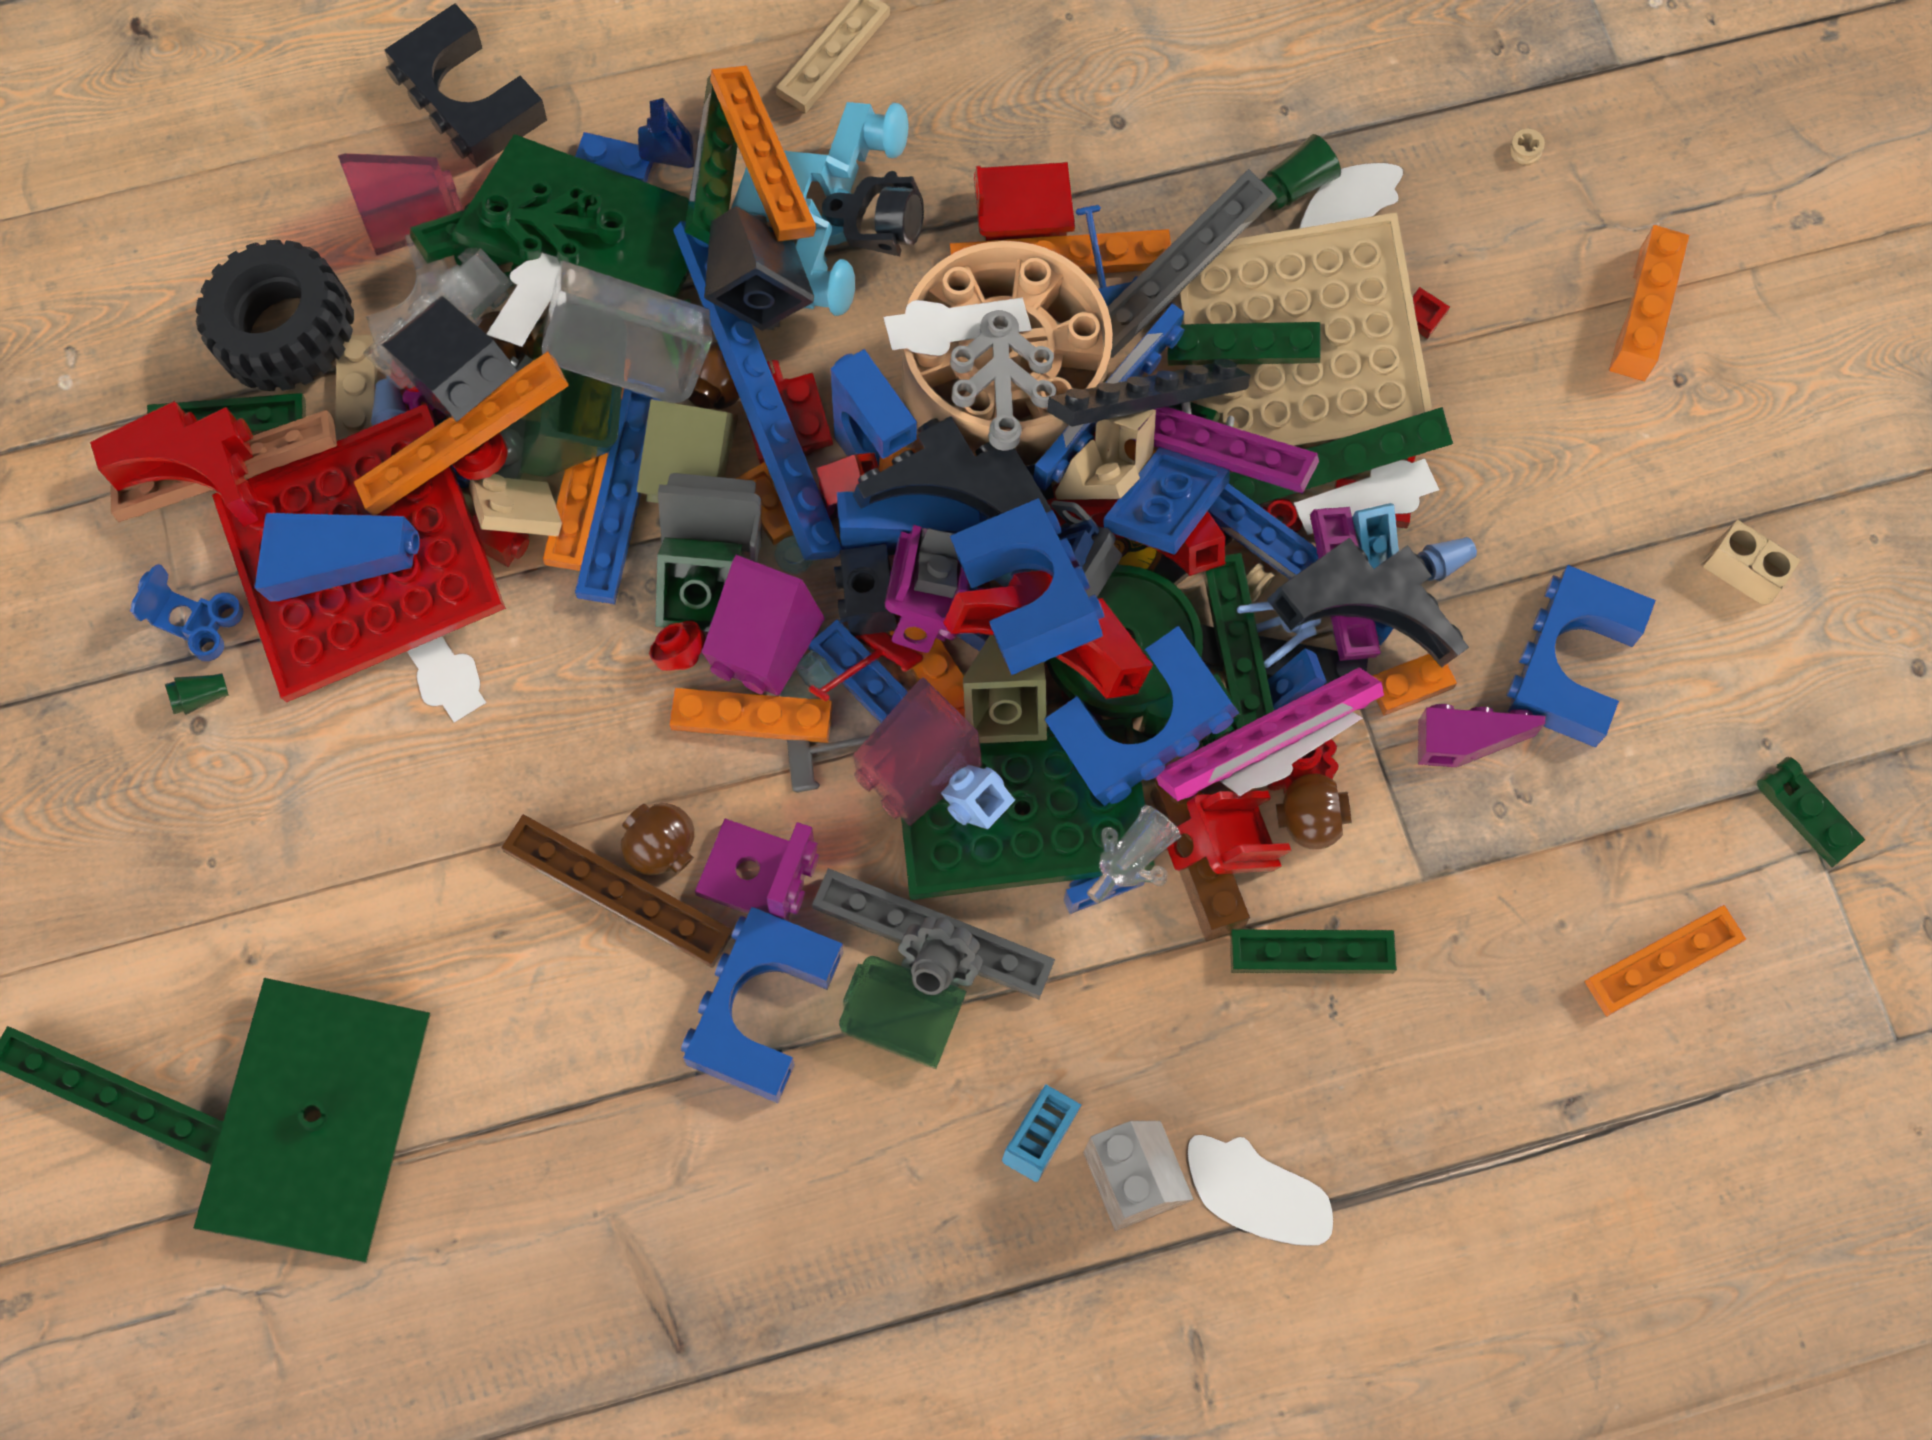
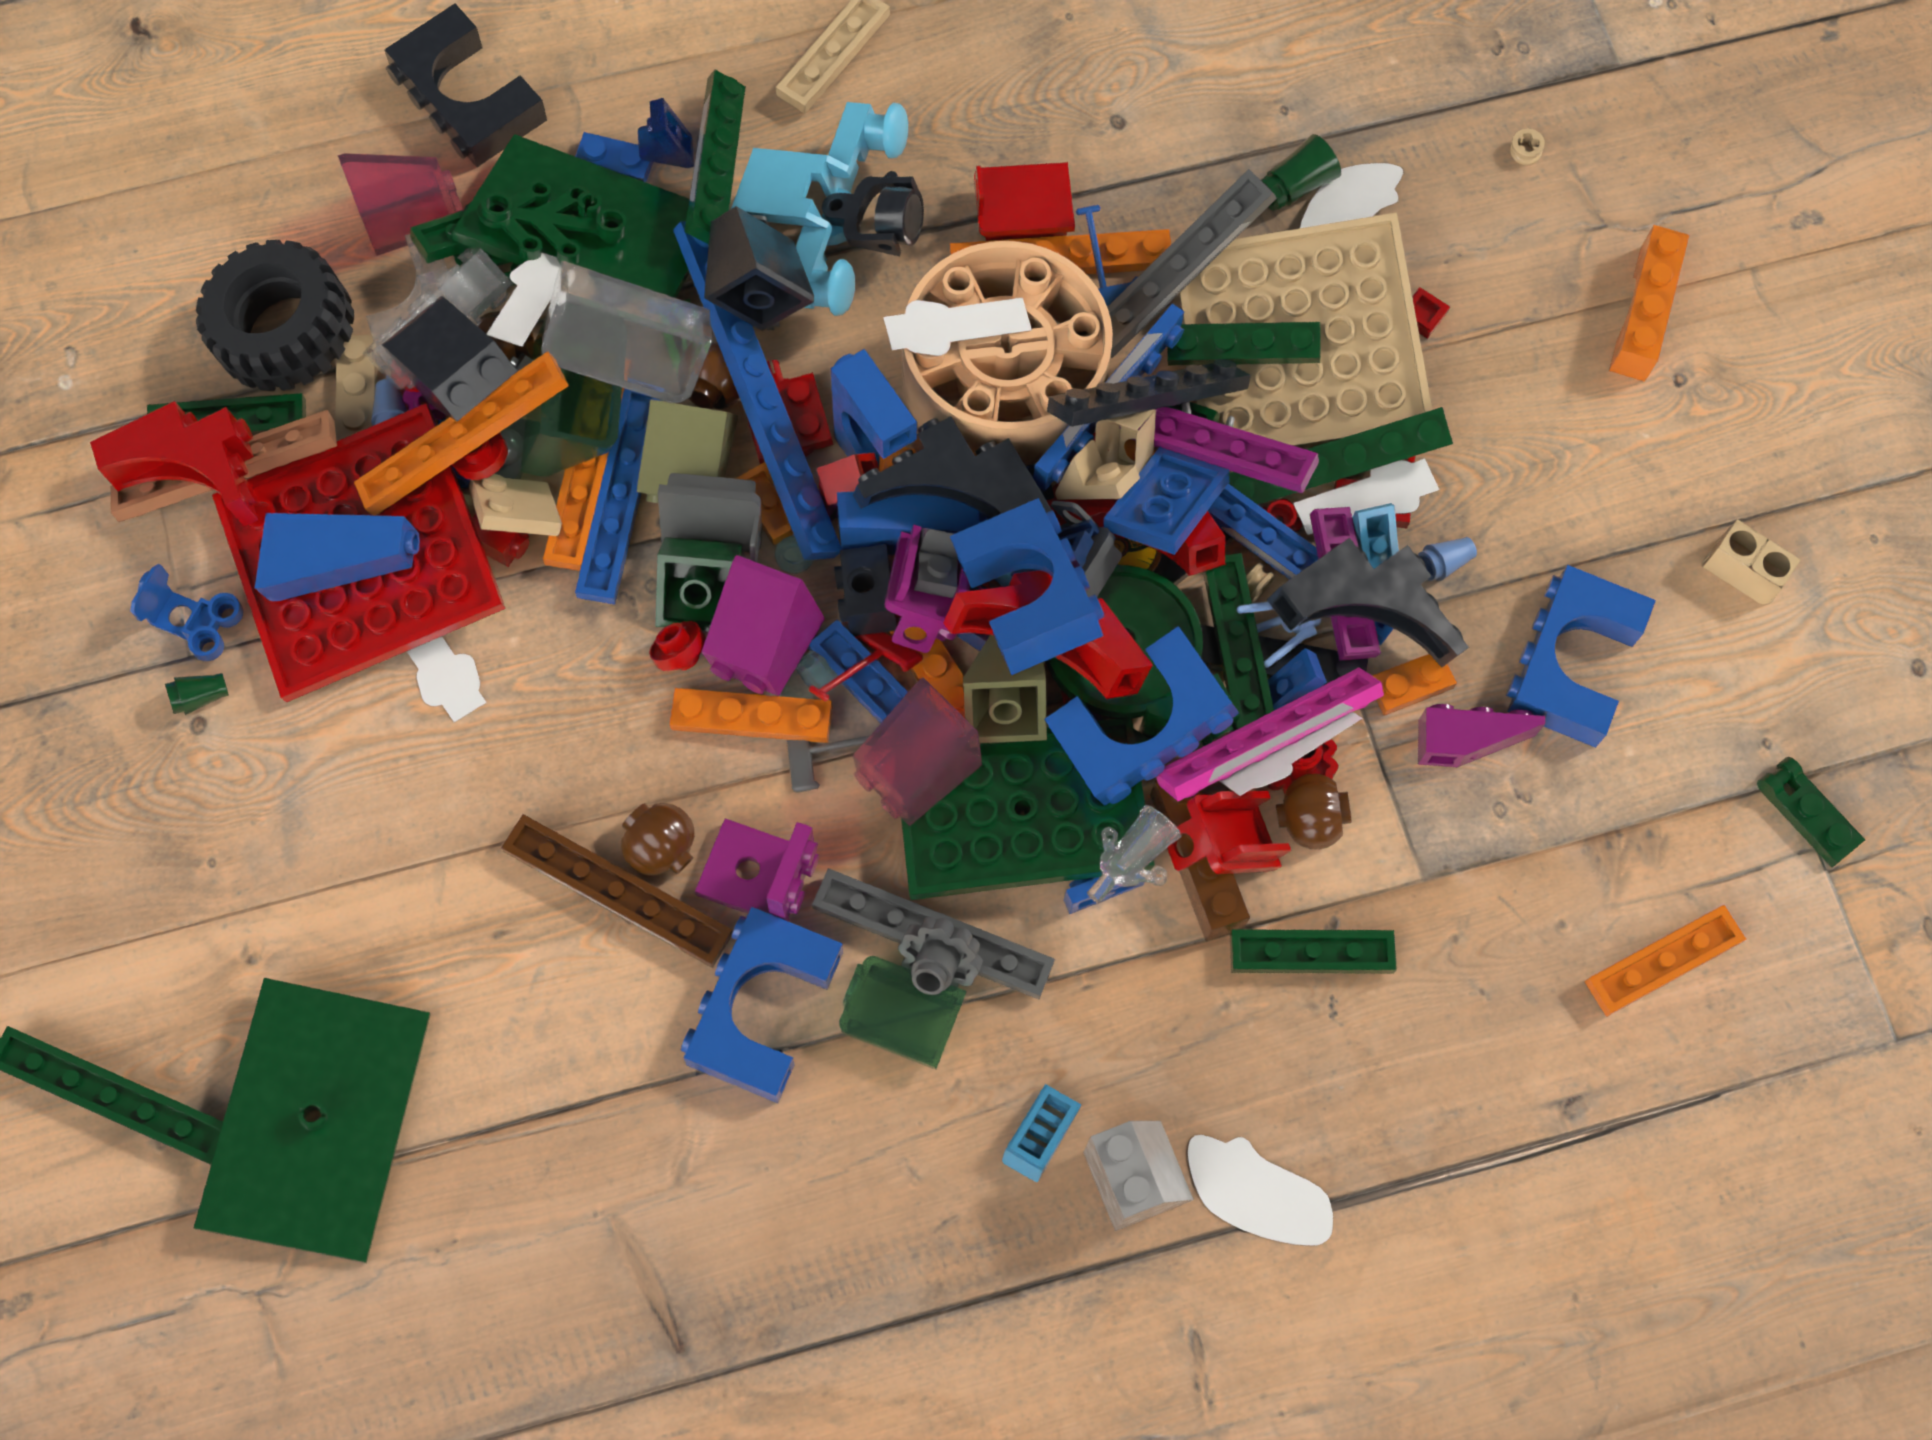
orange plate [710,65,816,241] -> none
light blue brick [941,765,1015,829] -> none
light grey plant [950,310,1056,451] -> none

